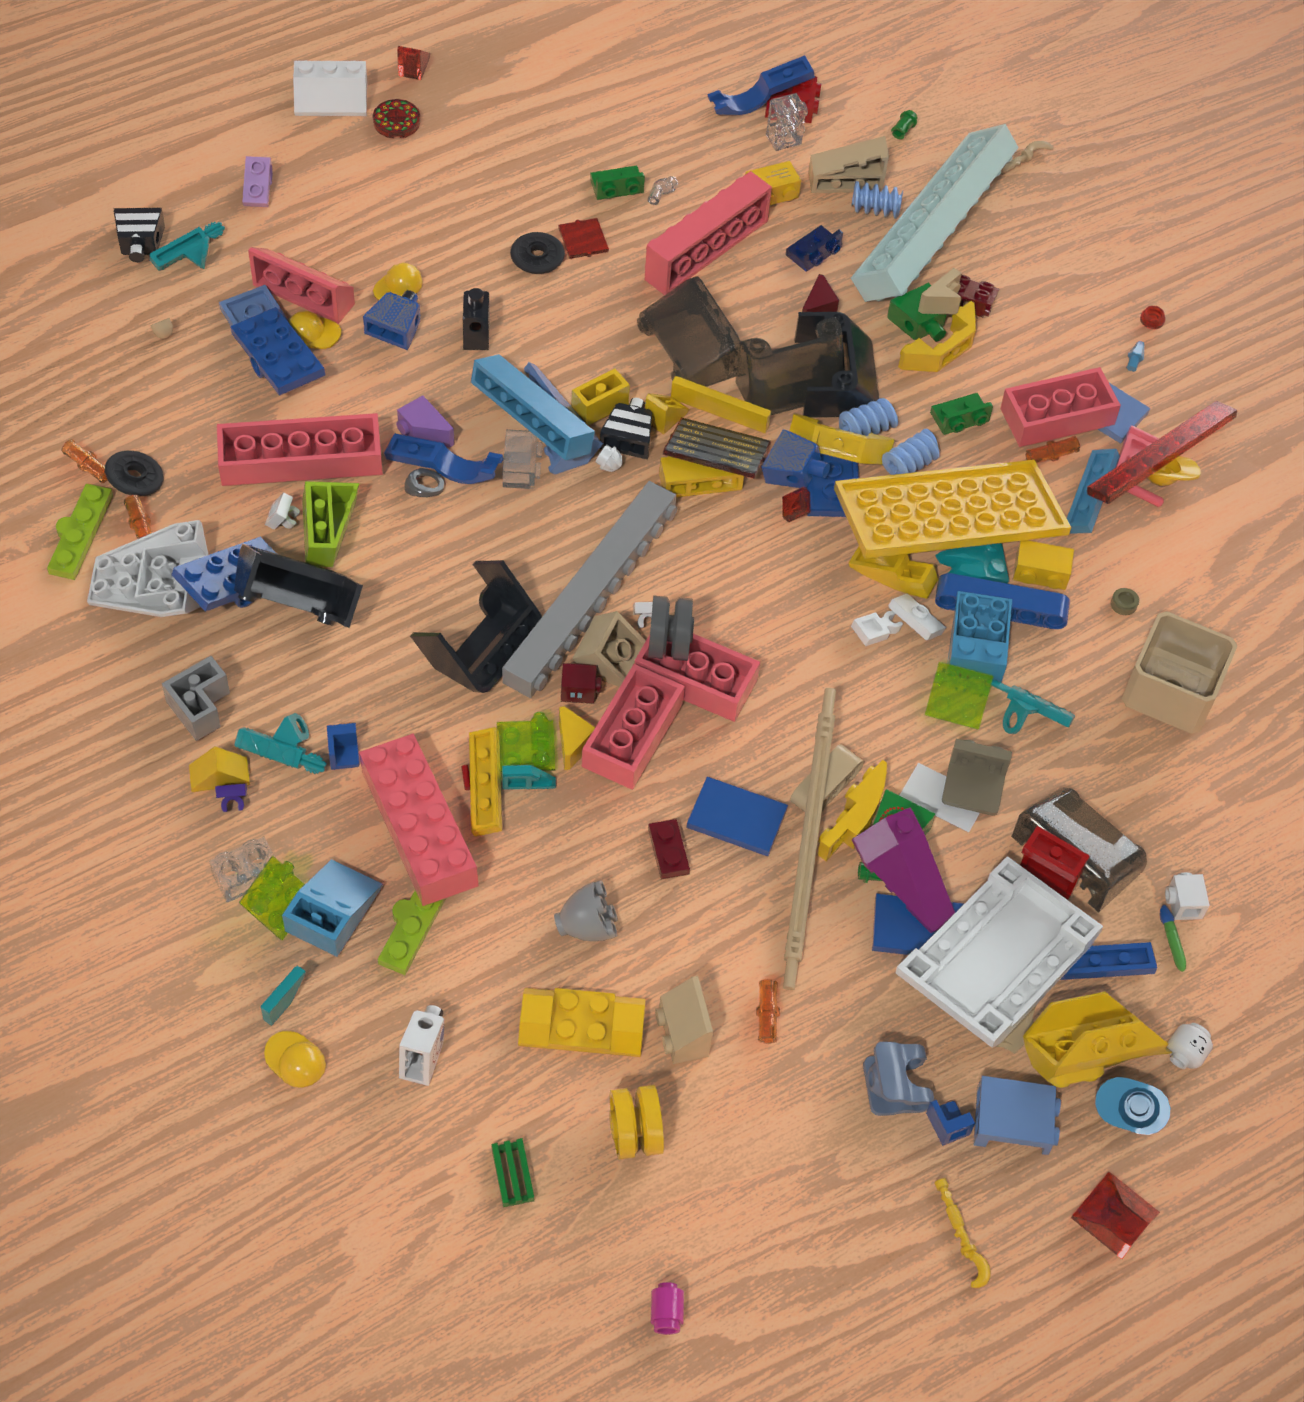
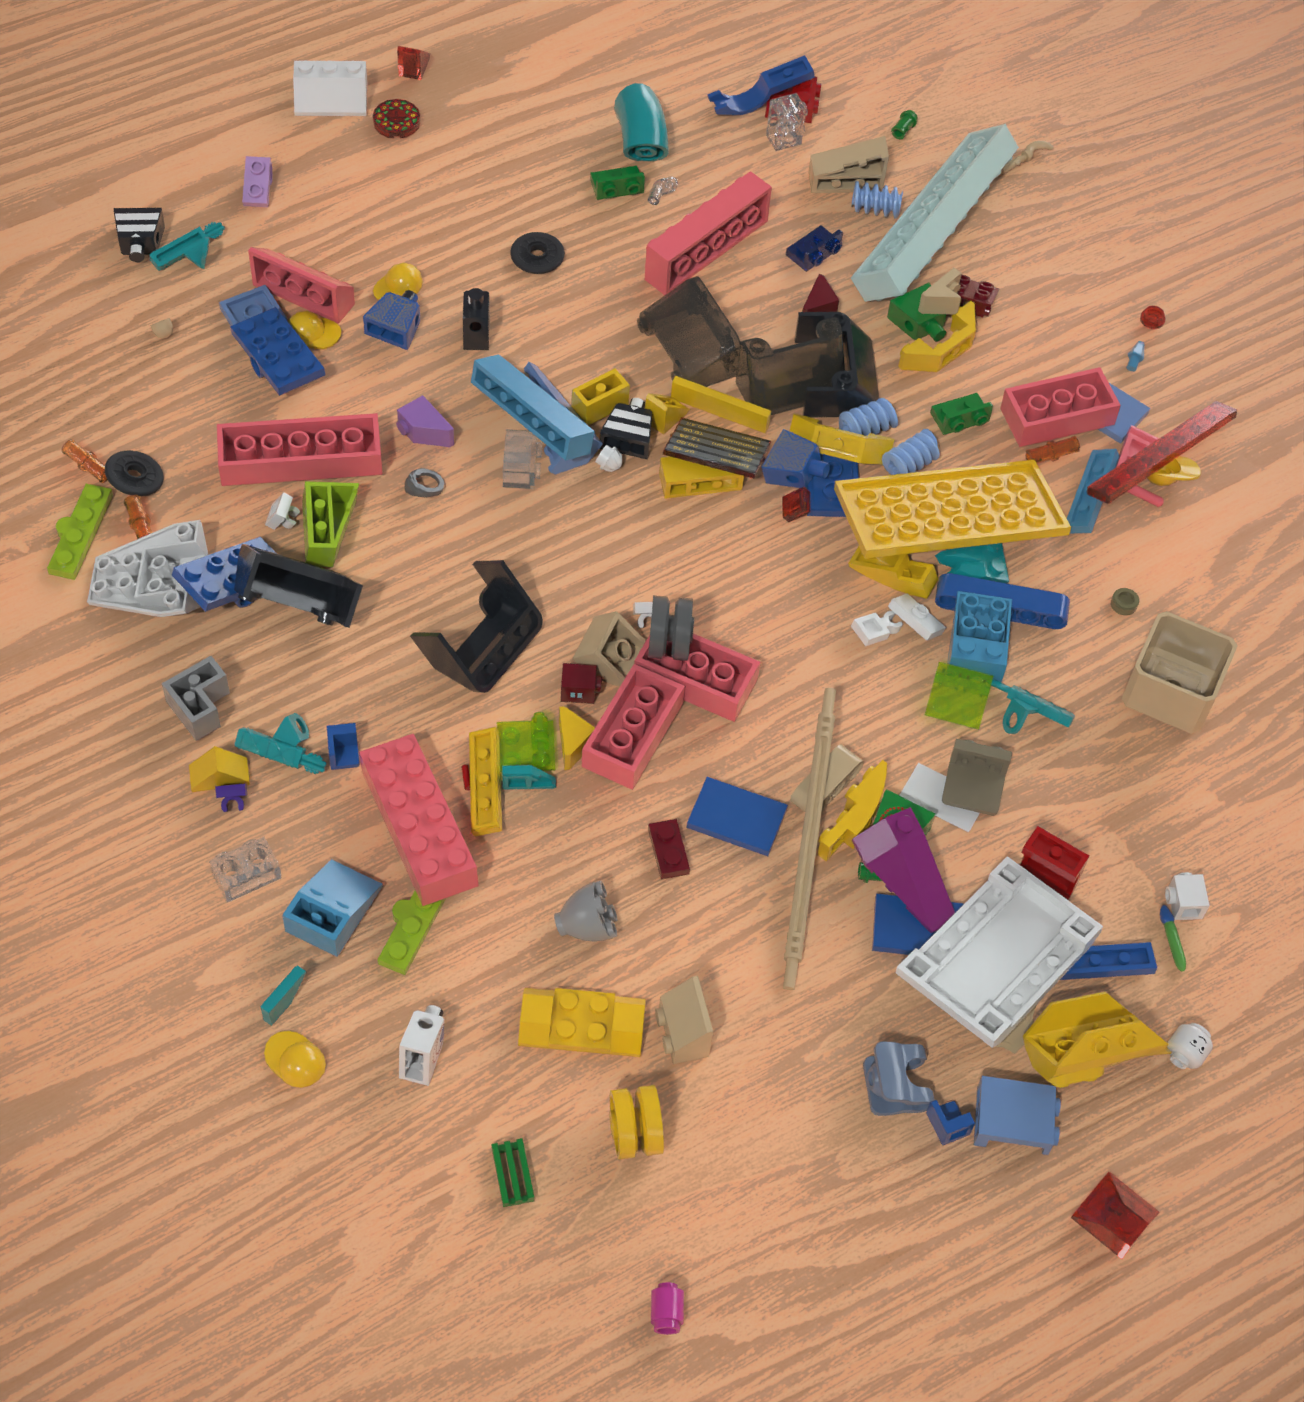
clear neon green hinge [239,856,305,941] -> none
blue piece [384,433,504,484] -> none
light grey brick [502,481,677,698] -> none
clear red piece [558,218,609,259] -> none
yellow brick [745,161,801,205] -> none
clear orange pin [756,979,780,1044] -> none
yellow piece [934,1178,991,1288] -> none
clear smoke windscreen [1011,787,1147,913] -> none
yellow brick [1013,540,1074,590] -> none
dark azure piece [1095,1077,1171,1135] -> none
none -> teal brick [614,83,669,161]

